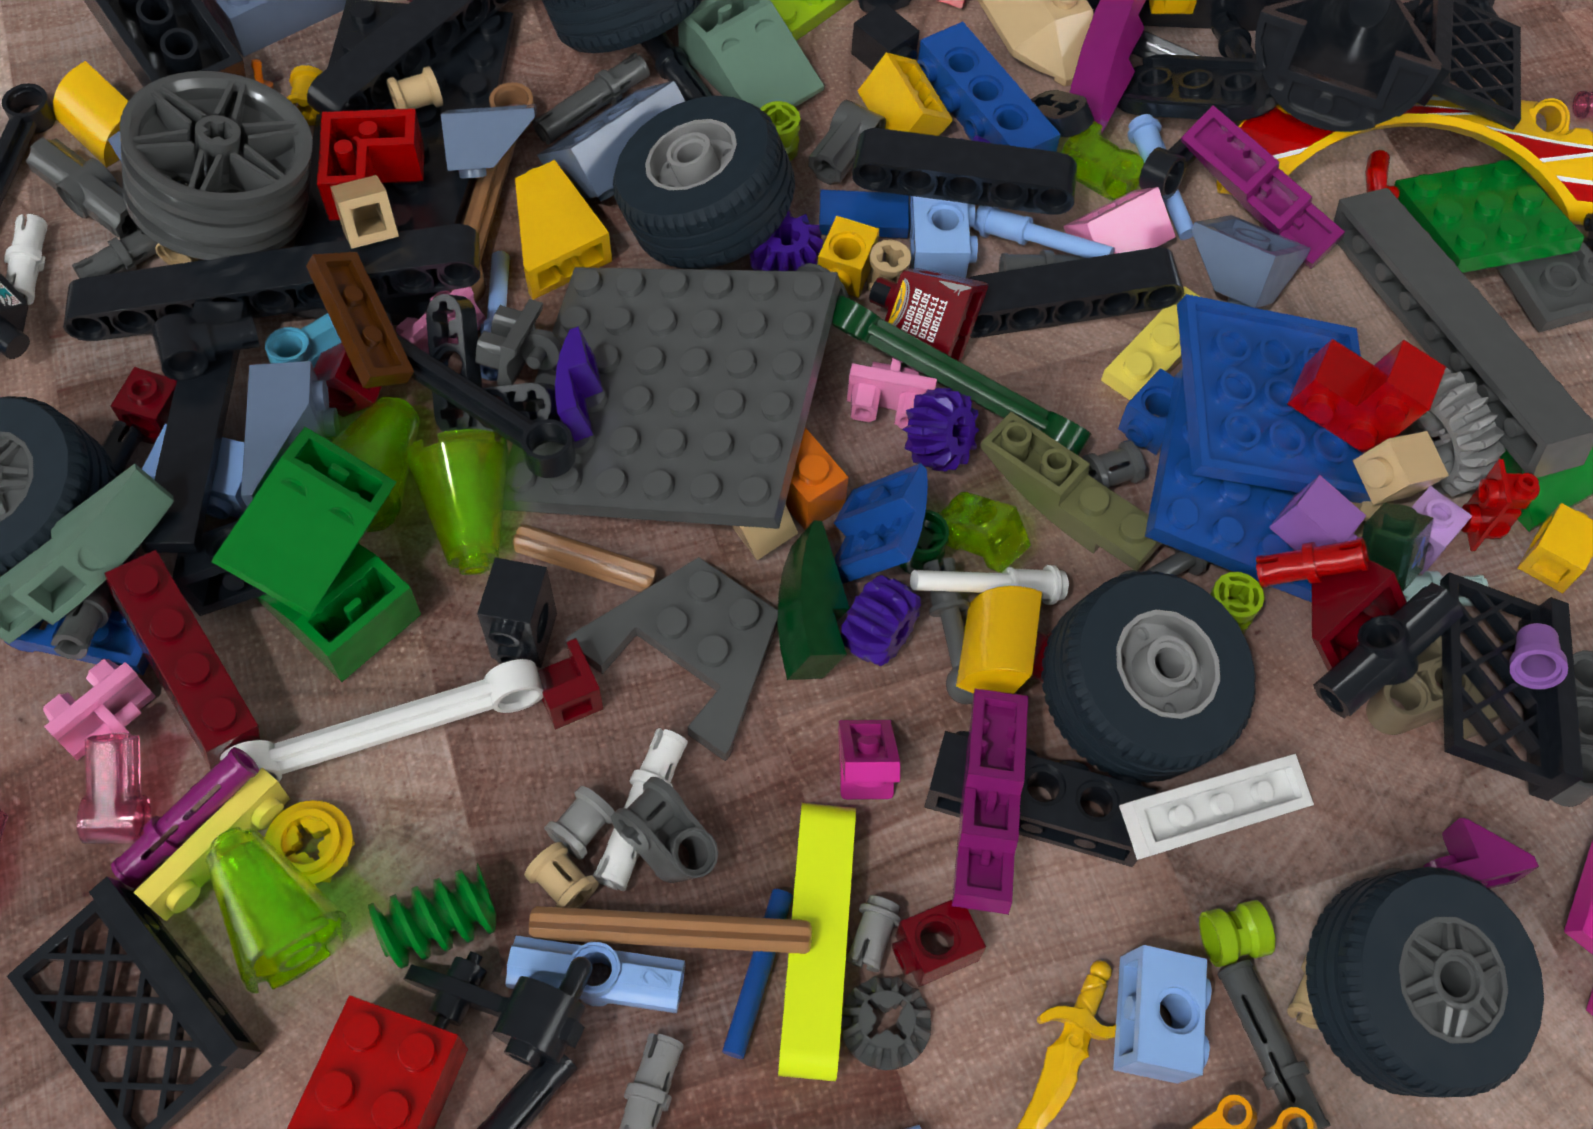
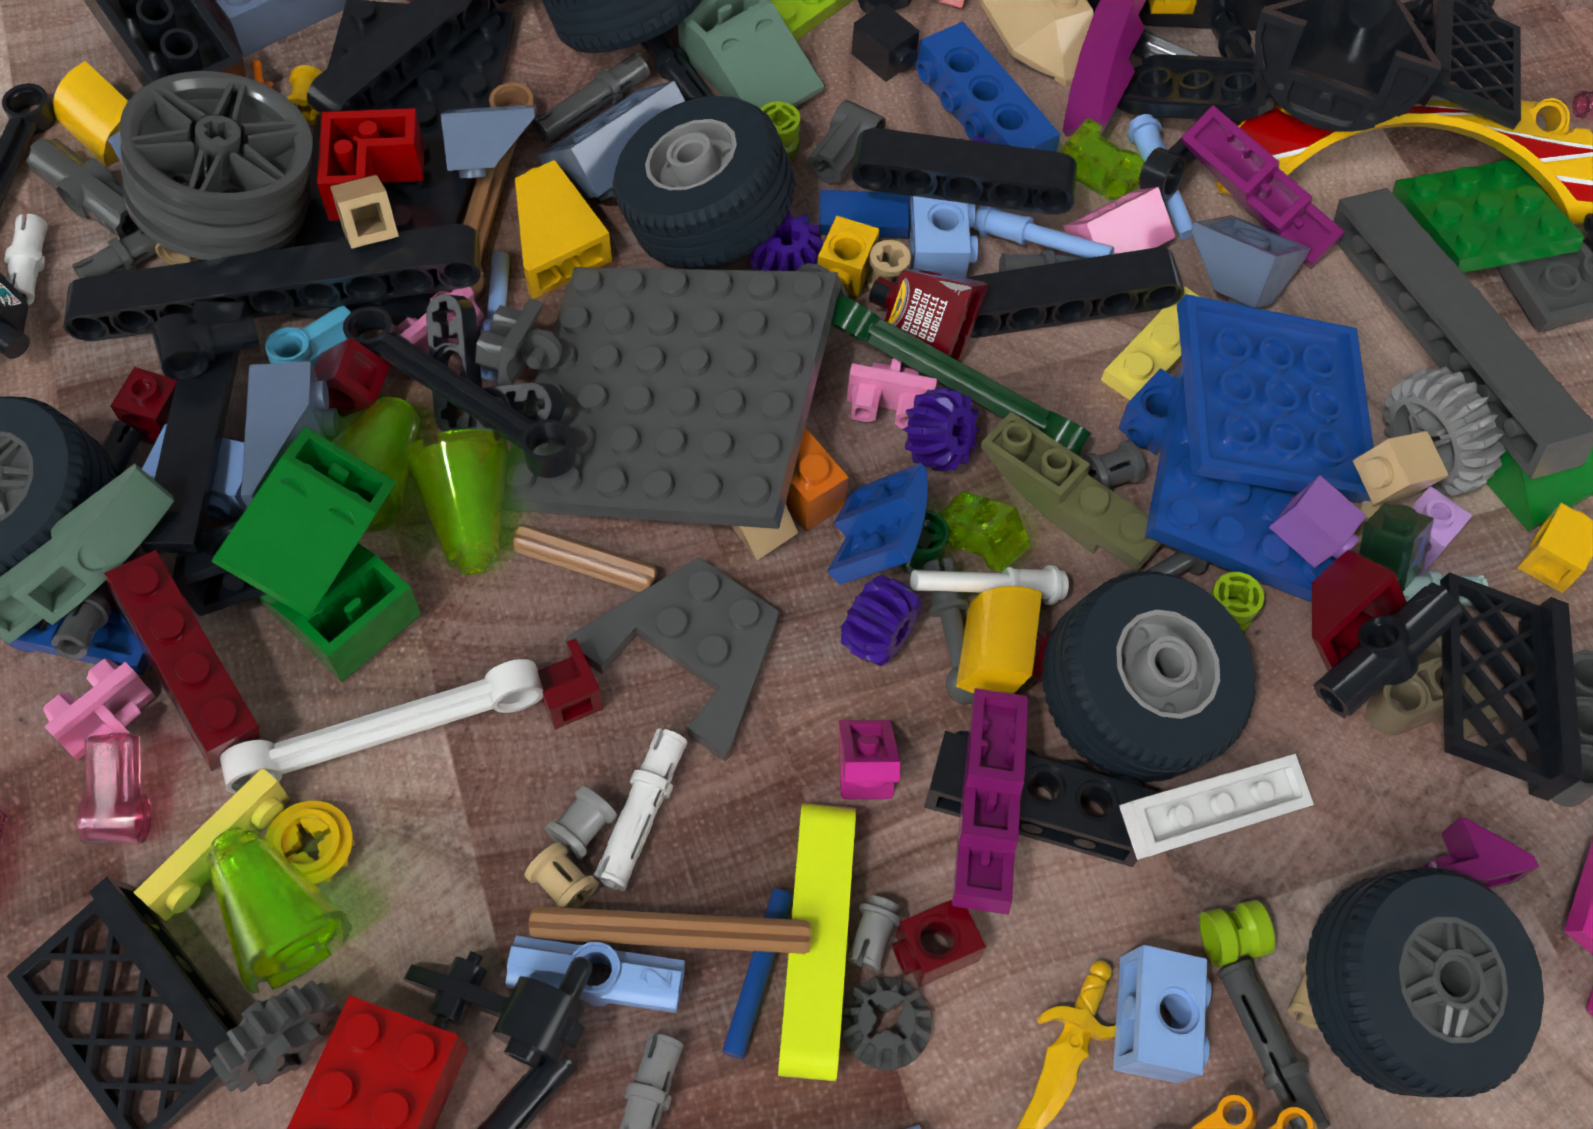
magenta pin [110,747,259,888] -> none
reddish brown plate [306,252,414,388] -> none
green piece [368,863,496,969] -> none
tan bush [387,66,443,109] -> none
black brick [477,557,557,668] -> none
dark purple slope [555,326,603,442] -> none
dark grey piece [611,777,718,883] -> none
dark green slope [777,520,850,680] -> none
yellow brick [858,52,953,136] -> none
black beam [1031,90,1094,138] -> none
red pin [1256,537,1369,588] -> none
red brick [1287,339,1446,453] -> none
red arm [1365,150,1400,199] -> none
red hinge [1461,459,1540,551] -> none
medium lavender piece [1509,623,1568,689] -> none
none -> dark grey gear [210,981,341,1092]

